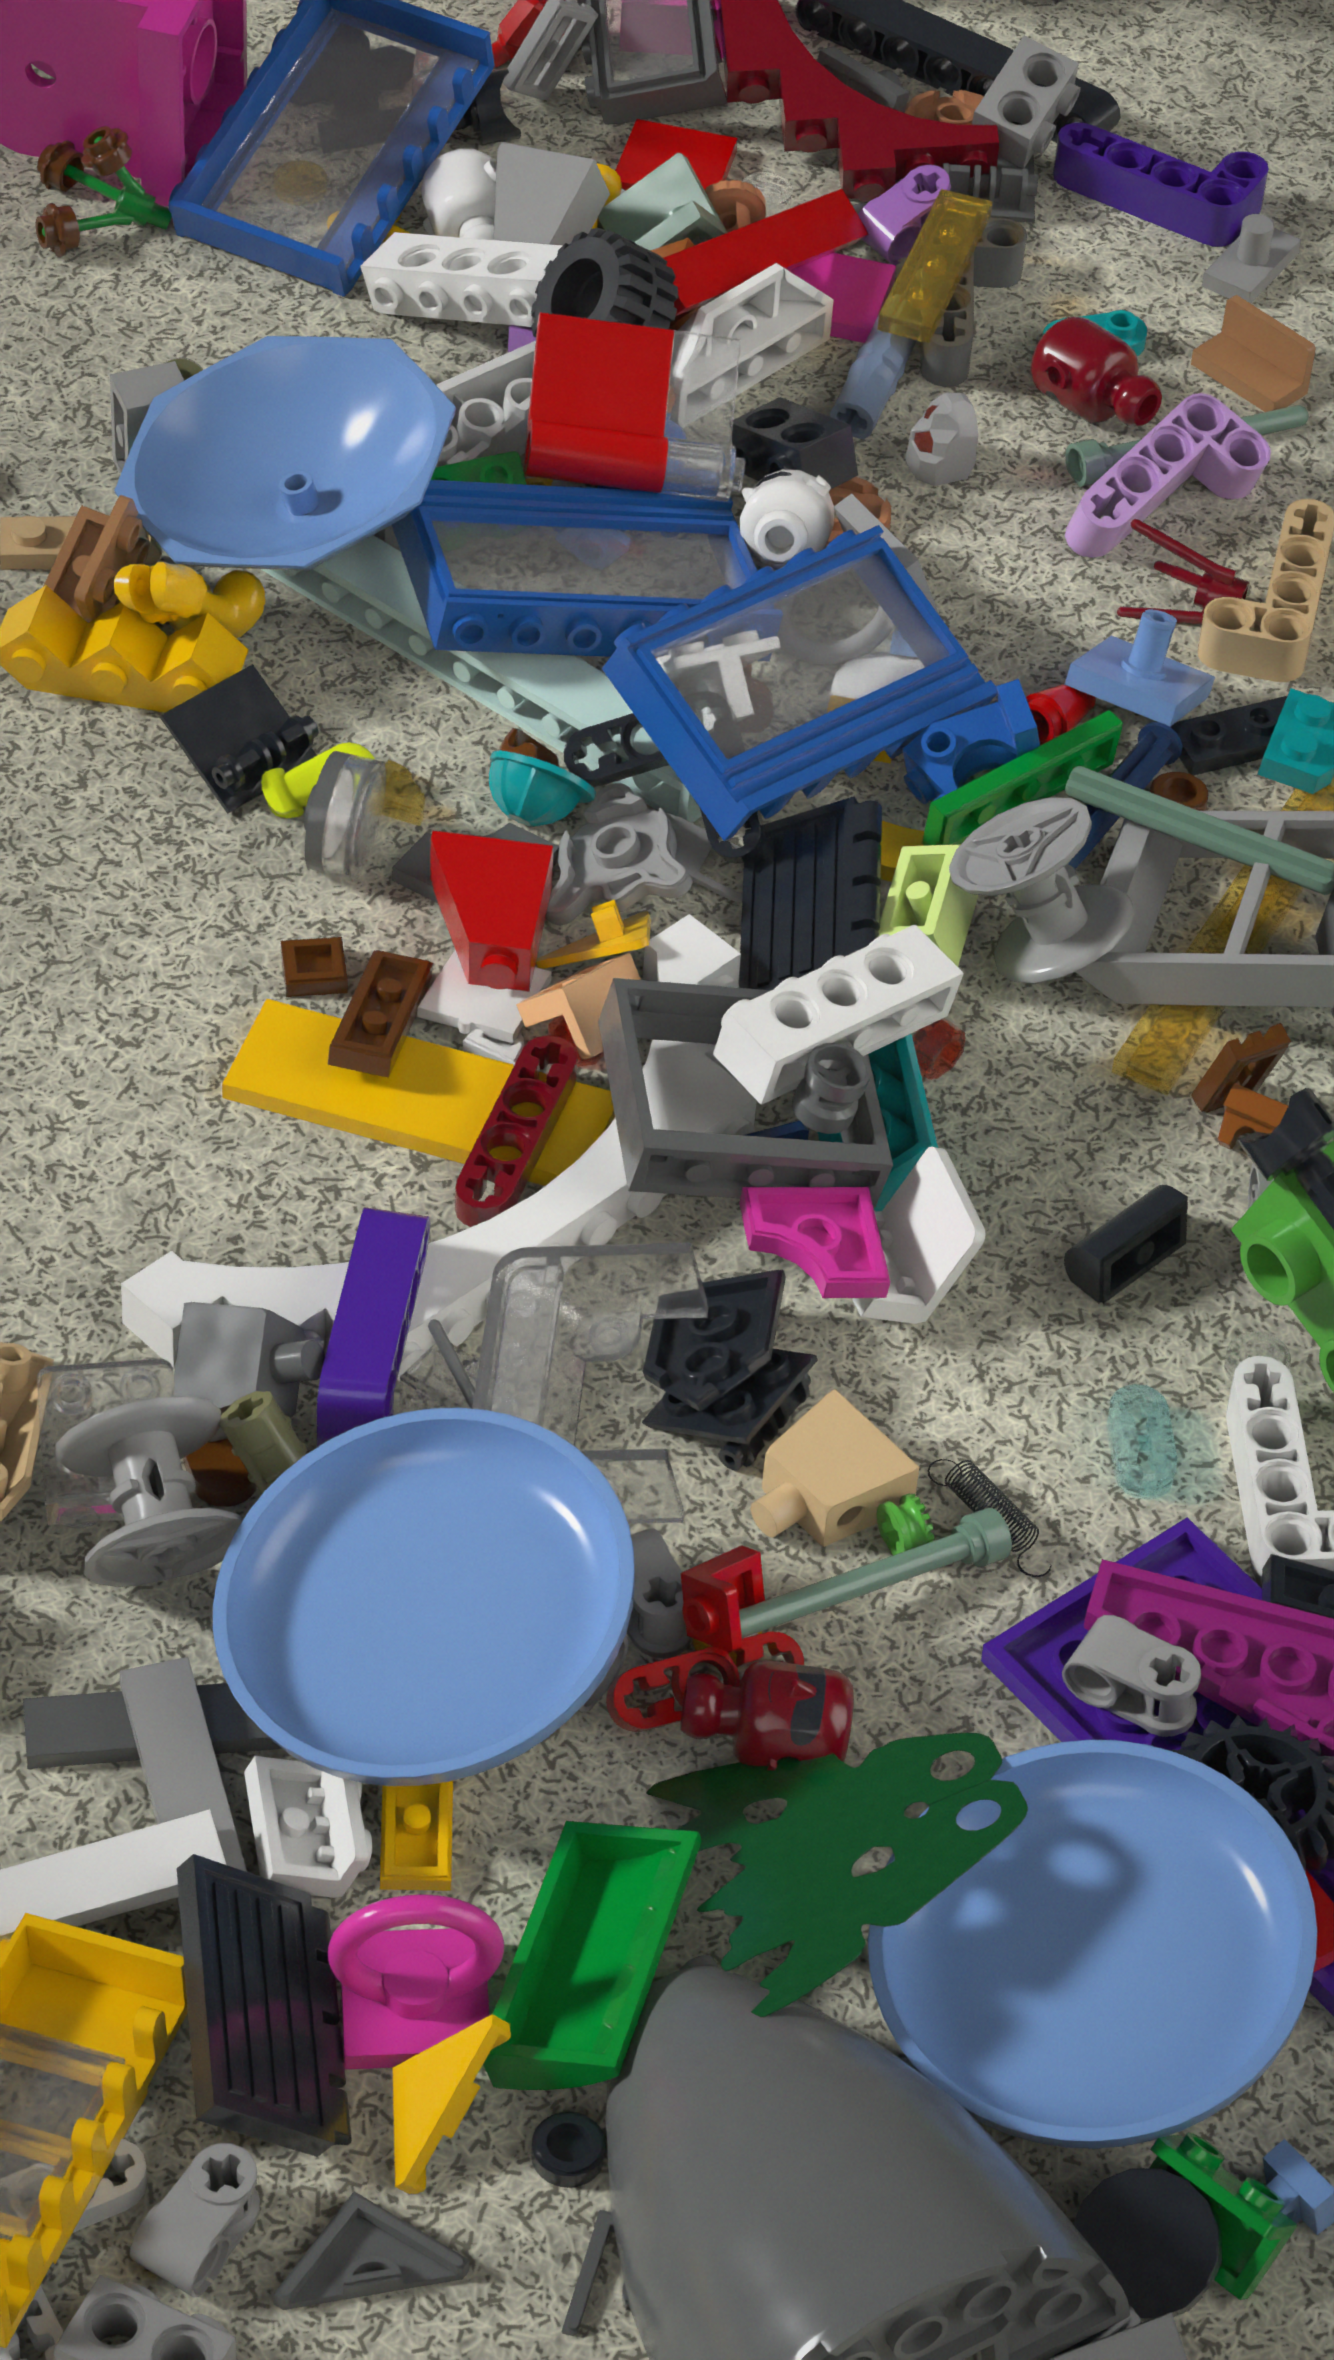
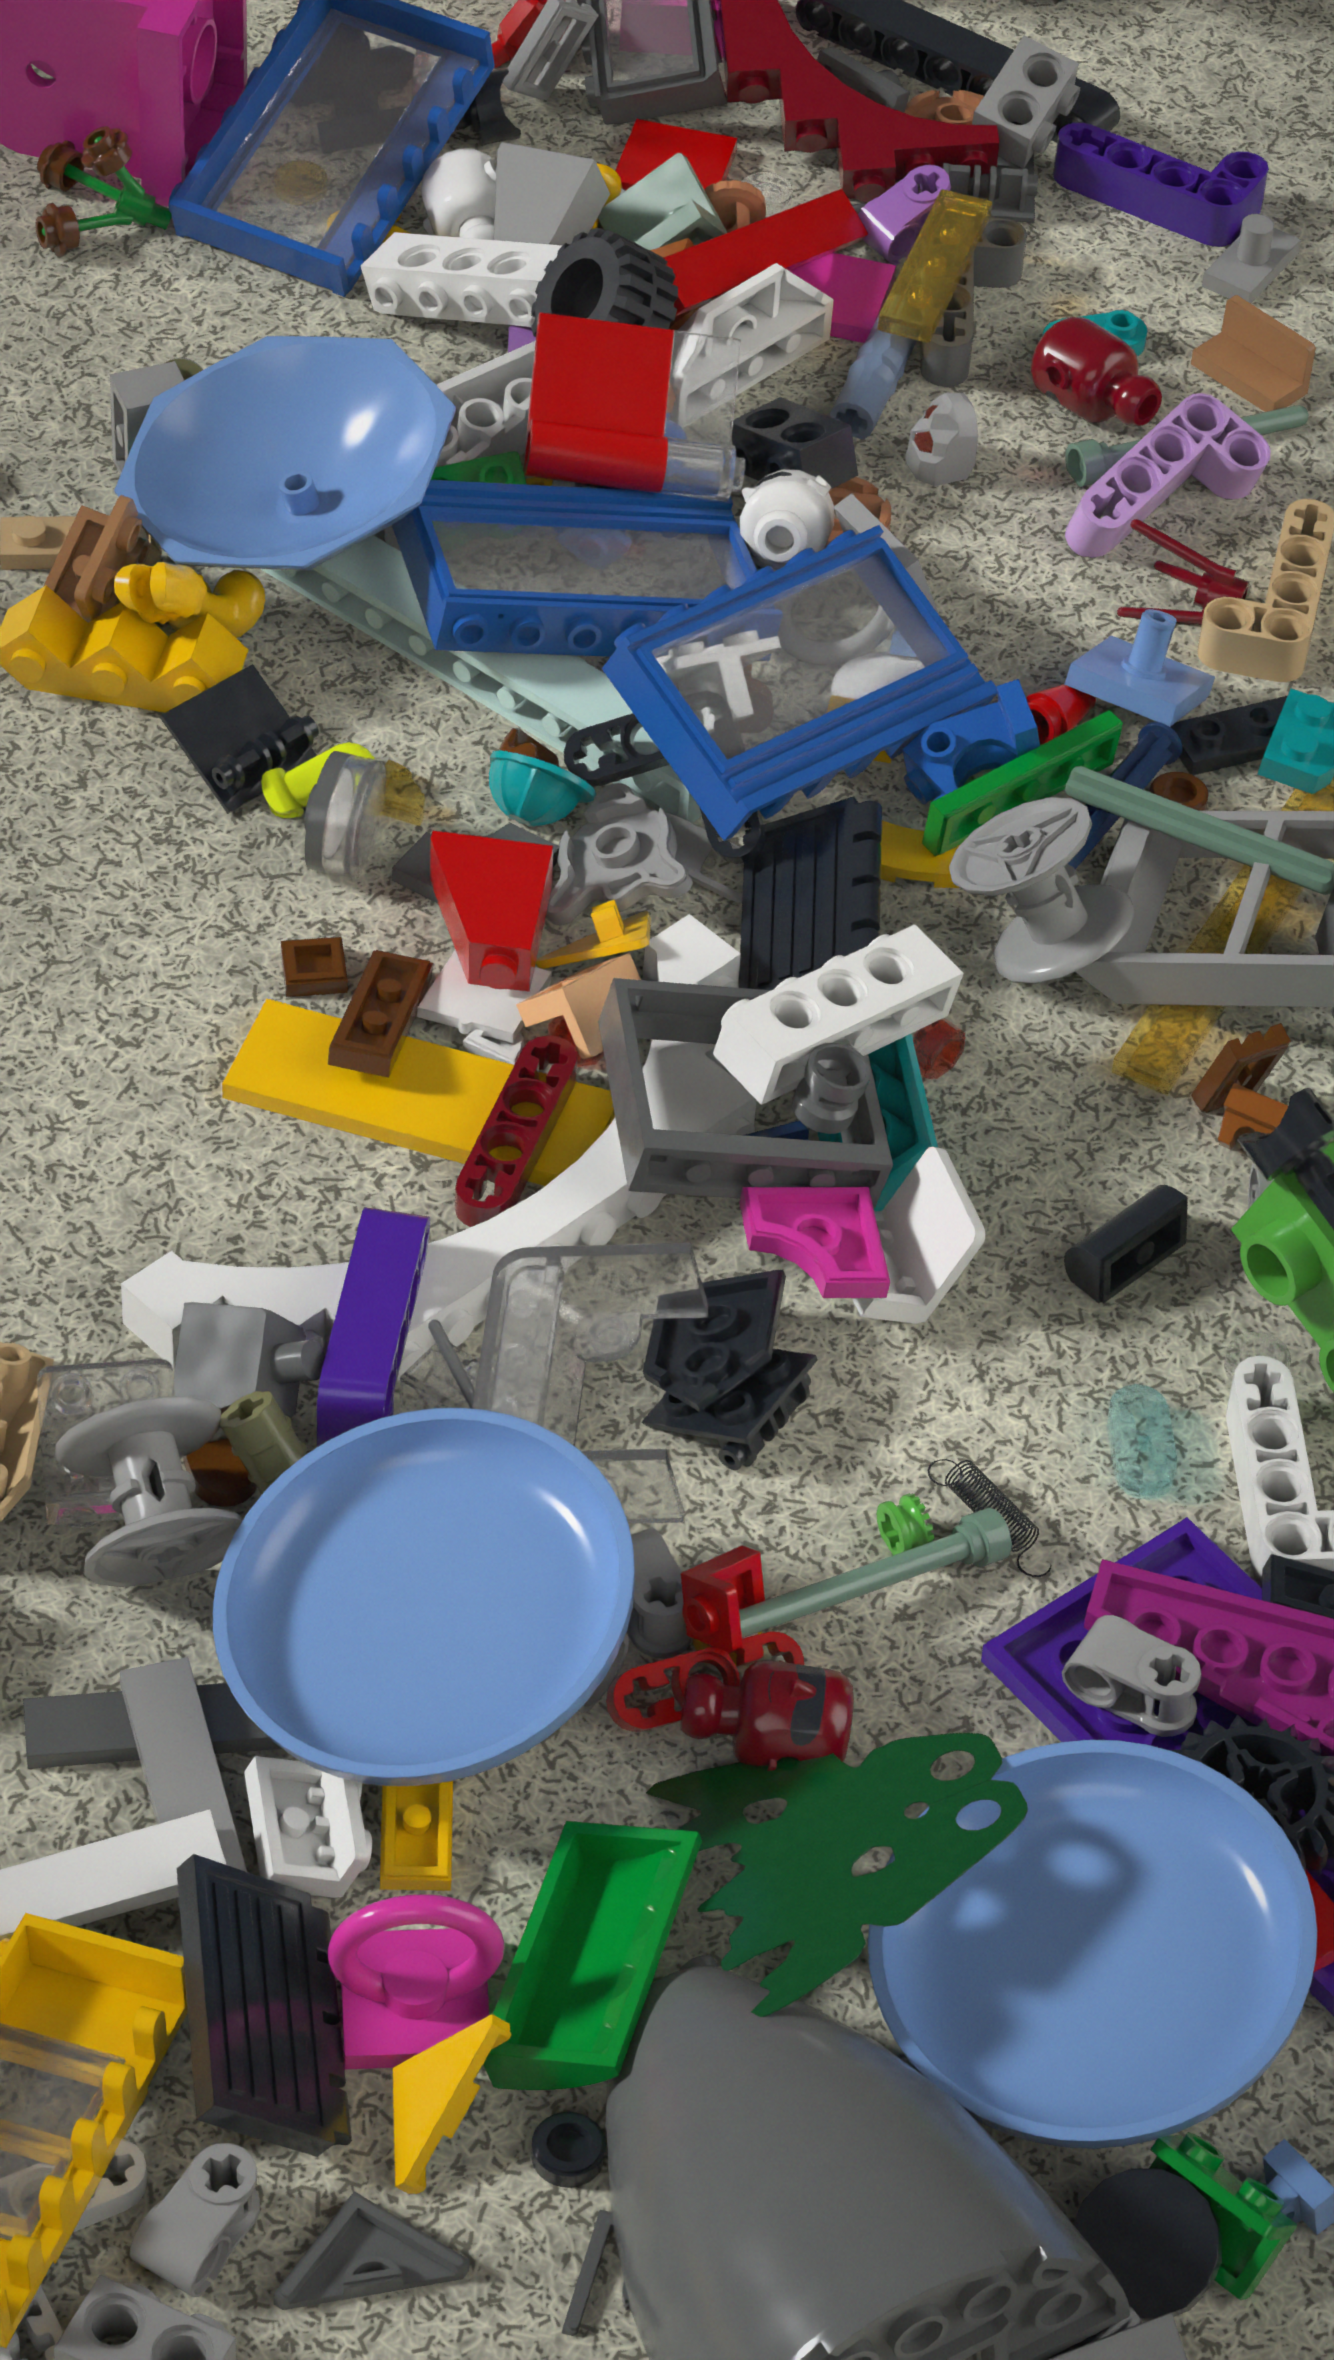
tan torso [750,1389,920,1547] -> none
yellowish green brick [878,844,979,967] -> none

